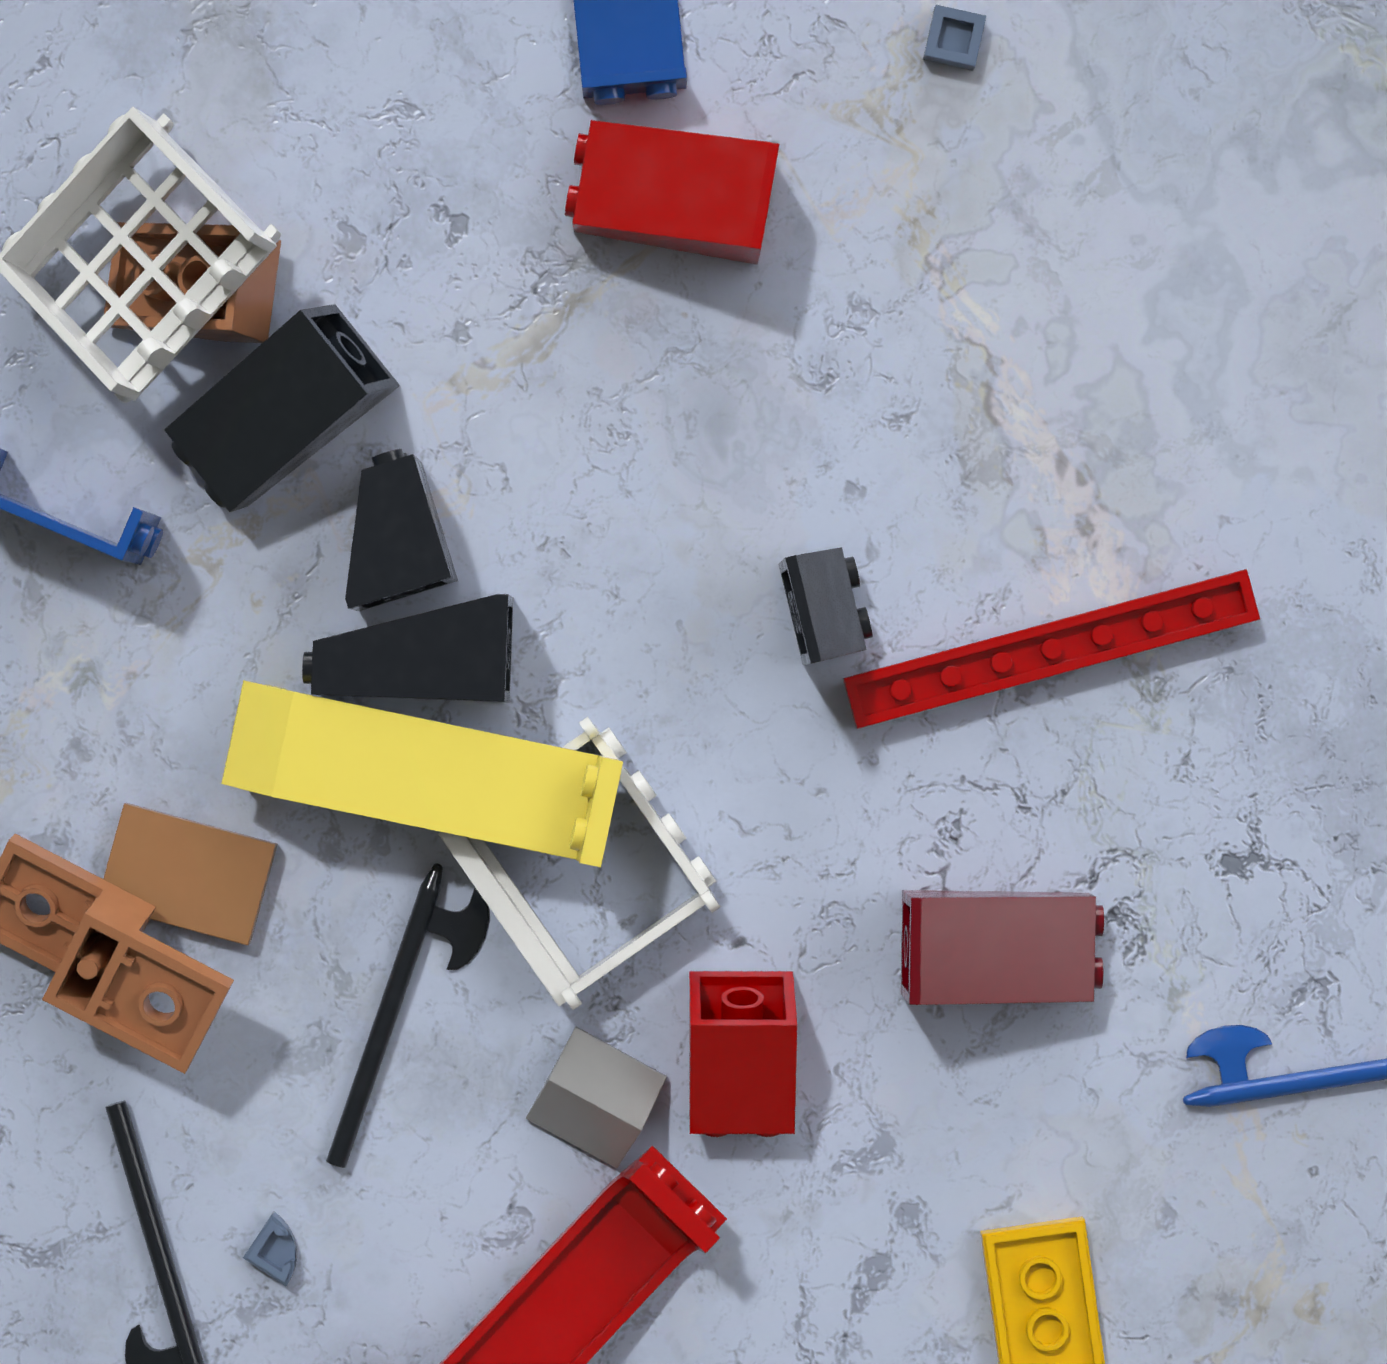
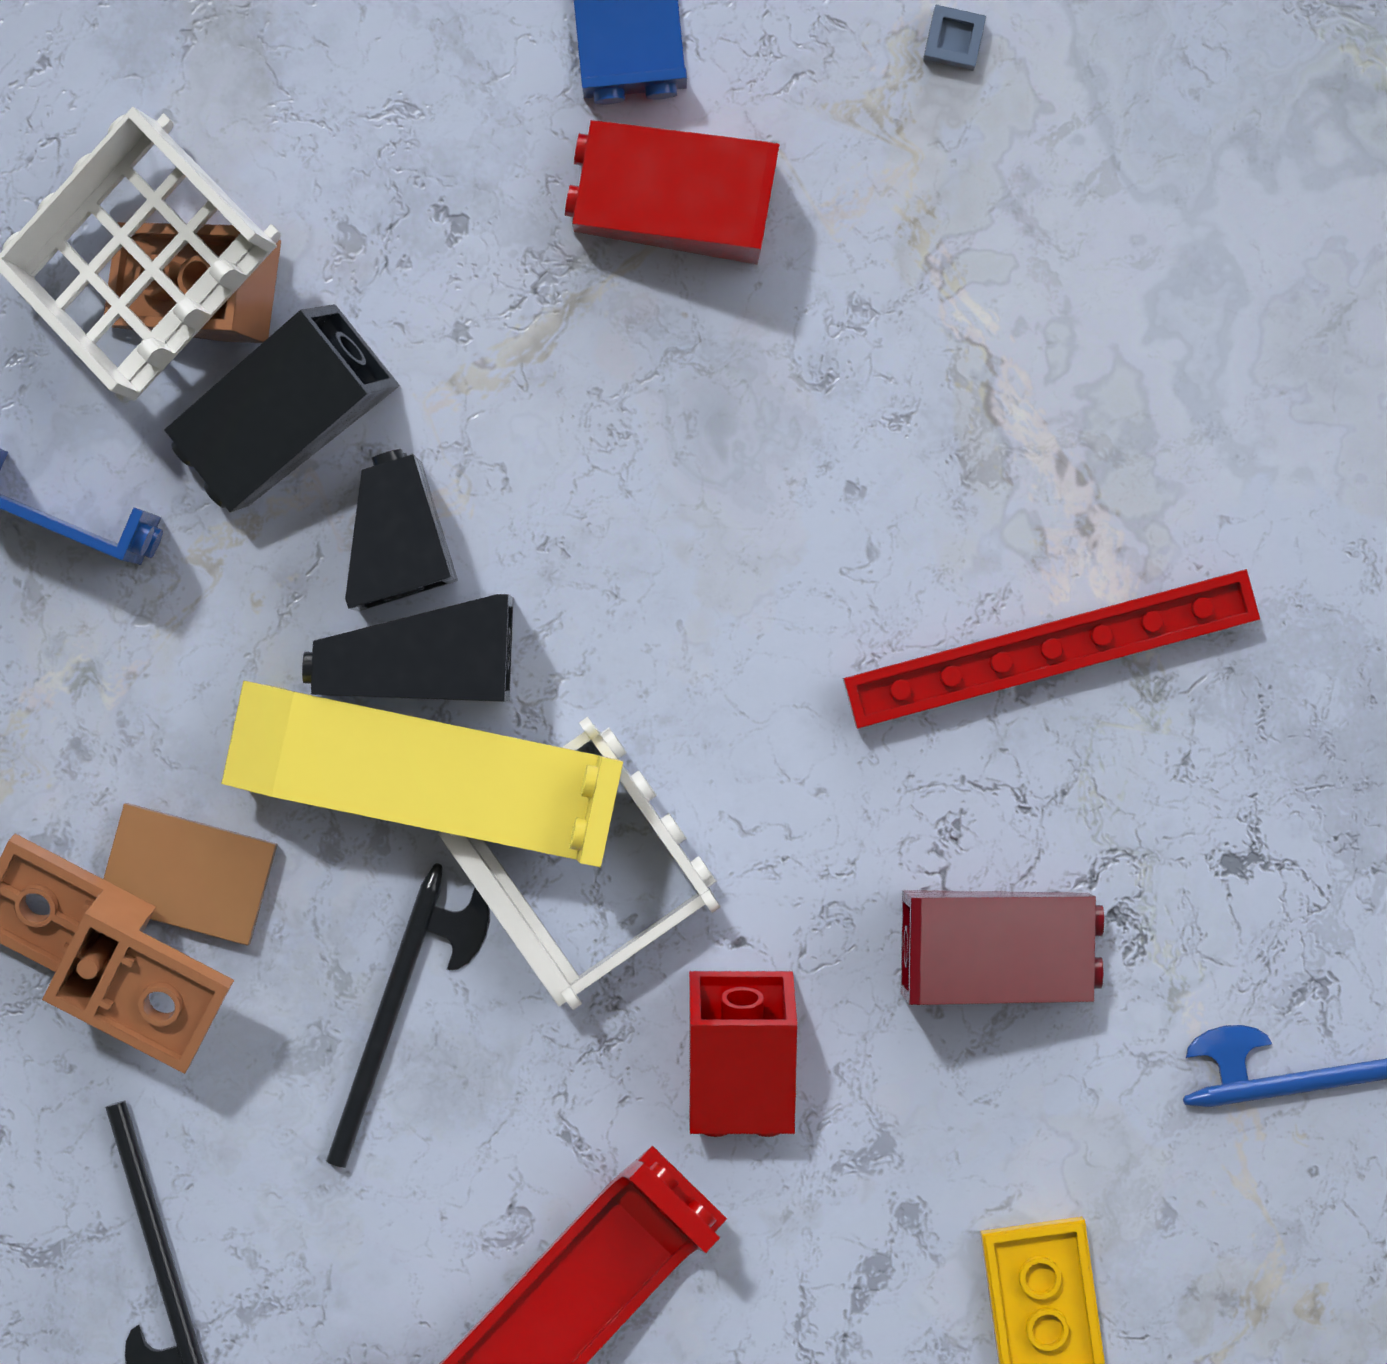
sand blue tile [243,1212,297,1286] -> none
light grey slope [526,1026,667,1168] -> none
black slope [778,547,873,665] -> none

